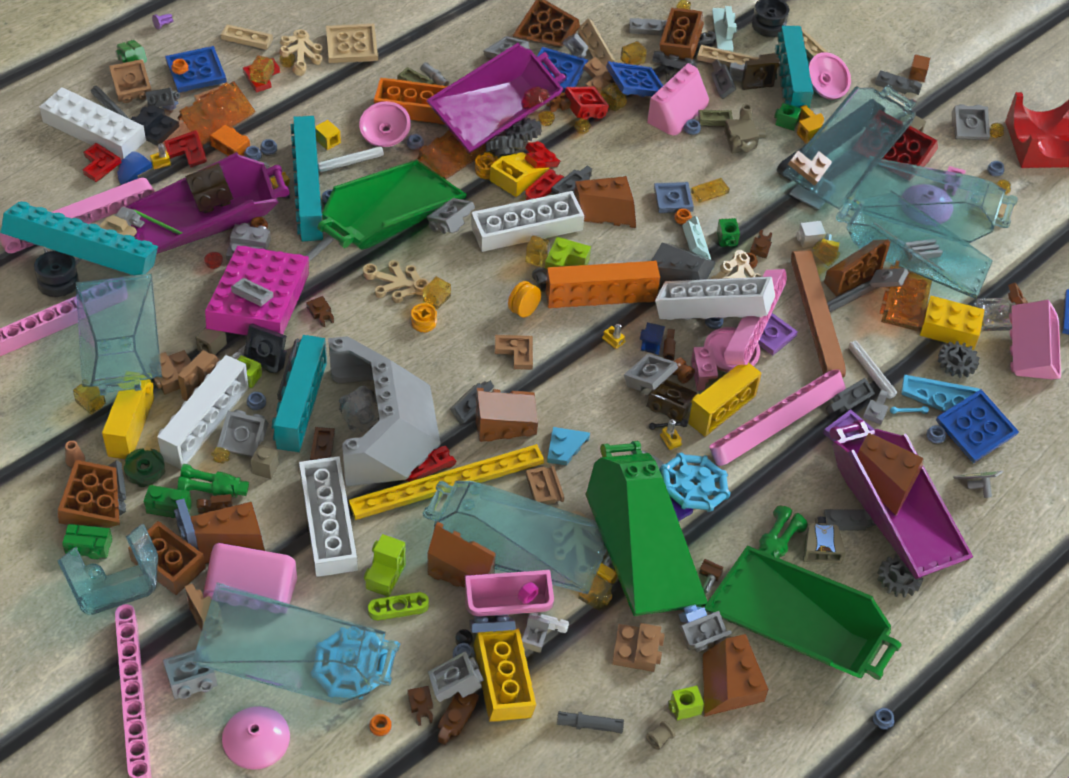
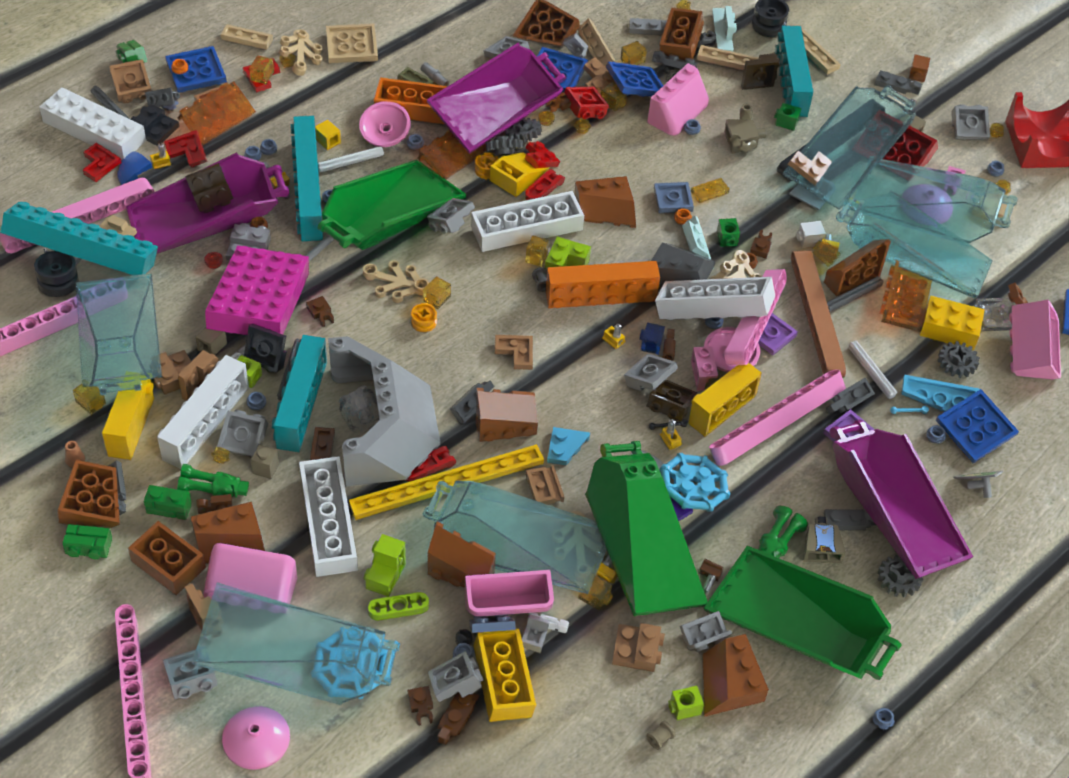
clear light blue windscreen [57,523,158,615] -> none
light grey plate [115,206,145,228] -> none
dark green plate [124,448,165,487] -> none
bright green axle [134,209,183,235] -> none
medium lavender piece [152,14,173,29] -> none
sand blue plate [174,499,198,550] -> none
orange brick [210,124,250,156] -> none
light grey plate [231,278,273,306] -> none
orange plate [369,714,392,736] -> none
light orange head [508,281,541,318] -> none
dark pink tile [518,582,538,604] -> none
clear red piece [521,86,551,110] -> none
dark grey hinge [551,165,593,194] -> none
dark grey pin [557,711,624,734] -> none
dark orange wheel [672,357,695,384] -> none
light blue plate [678,605,707,623] -> none
olive plate [698,110,733,126] -> none
dark grey hinge [711,59,736,98] -> none
light grey tile [729,62,745,82] -> none
light orange brick [796,105,824,144] -> none
bright pink dish [808,52,851,100] -> none
dark orange wedge [857,432,924,516] -> none
light grey plate [863,390,889,425] -> none
light grey plate [869,268,909,288] -> none
light grey tile [903,239,943,260] -> none

